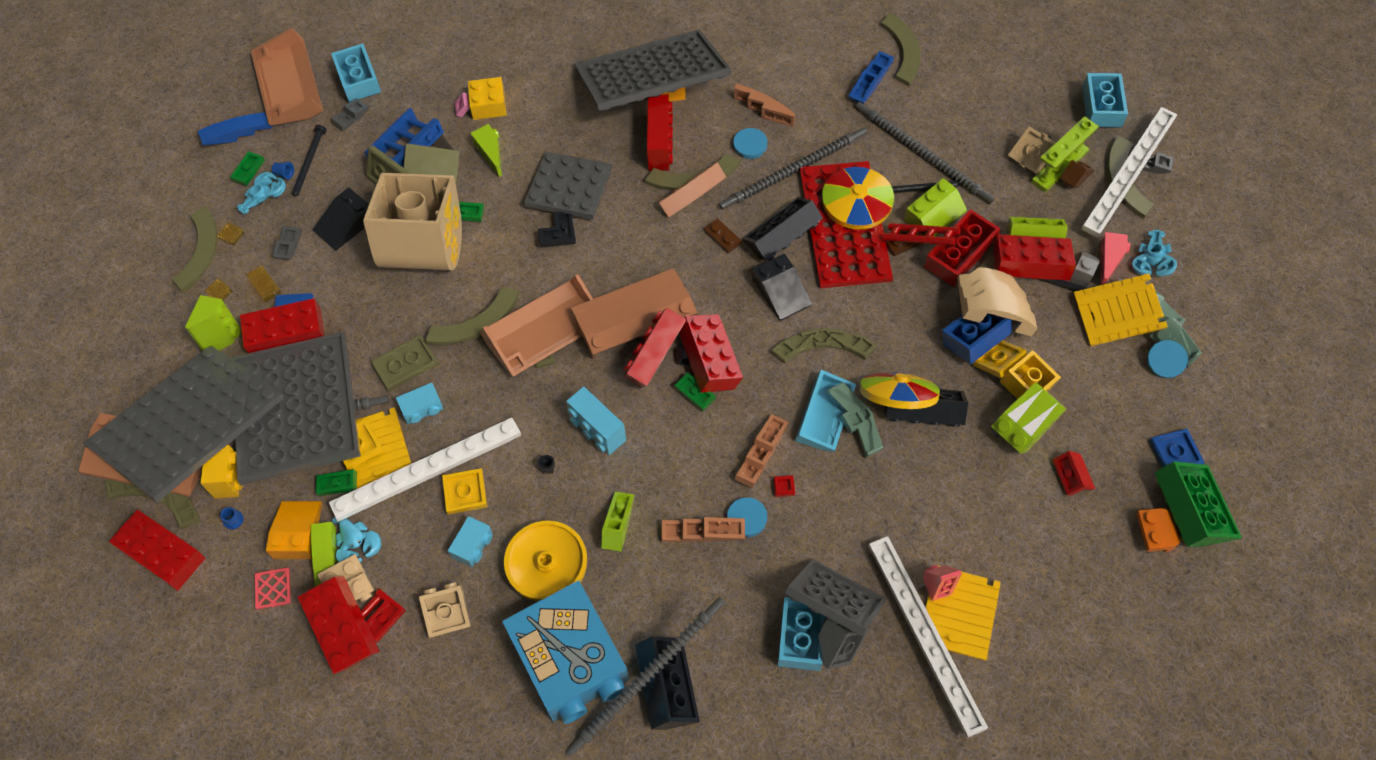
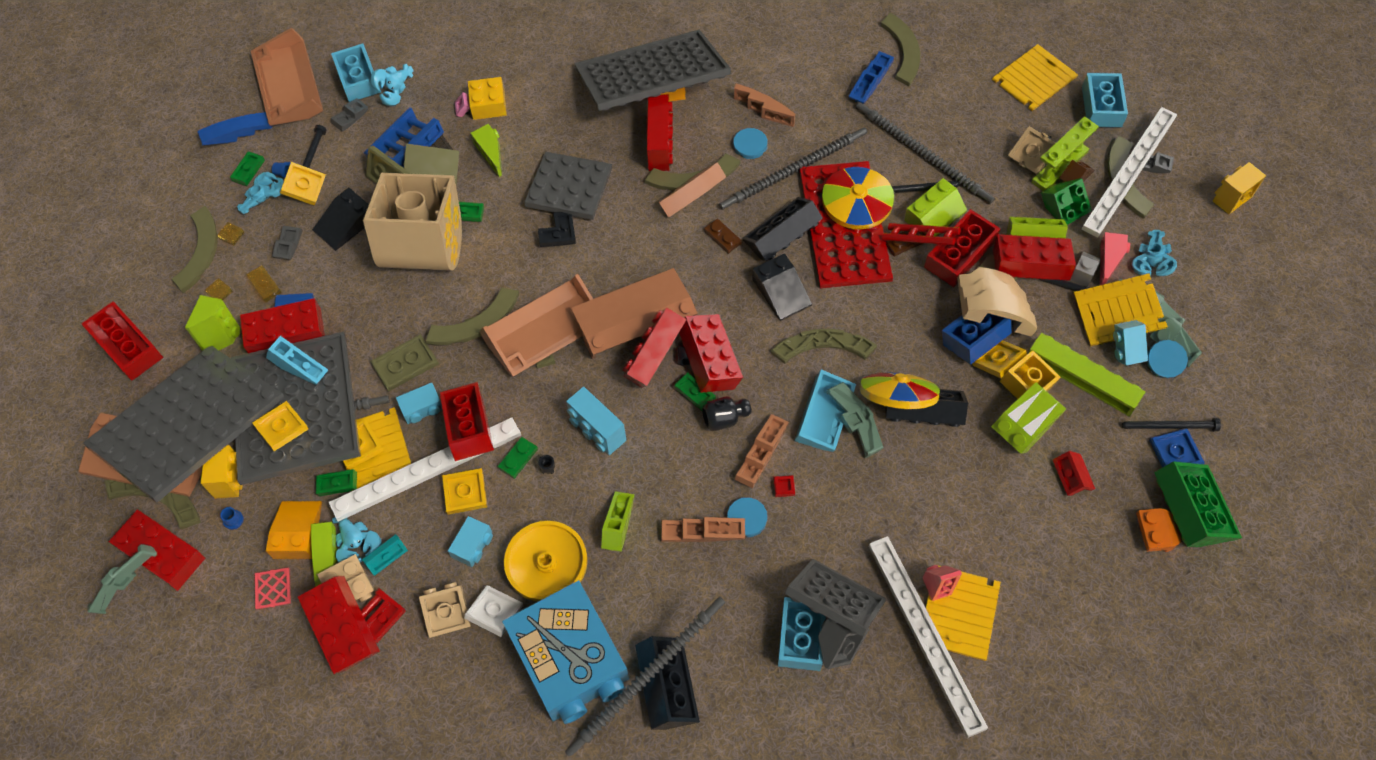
none -> red brick [82,301,164,381]
none -> sand green plate [87,544,157,614]
none -> yellow plate [252,401,308,451]
none -> medium azure slope [266,336,328,385]
none -> yellow plate [280,162,326,206]
none -> teal plate [362,534,408,576]
none -> medium azure animal [370,64,414,106]
none -> red brick [440,382,494,461]
none -> white tile [464,585,523,637]
none -> green plate [498,437,538,479]
none -> black piece [702,396,752,431]
none -> yellow door [992,44,1078,111]
none -> lime brick [1028,333,1146,417]
none -> green slope [1041,178,1092,225]
none -> medium azure brick [1113,320,1148,366]
none -> black bar [1122,418,1221,432]
none -> yellow brick [1213,162,1266,214]

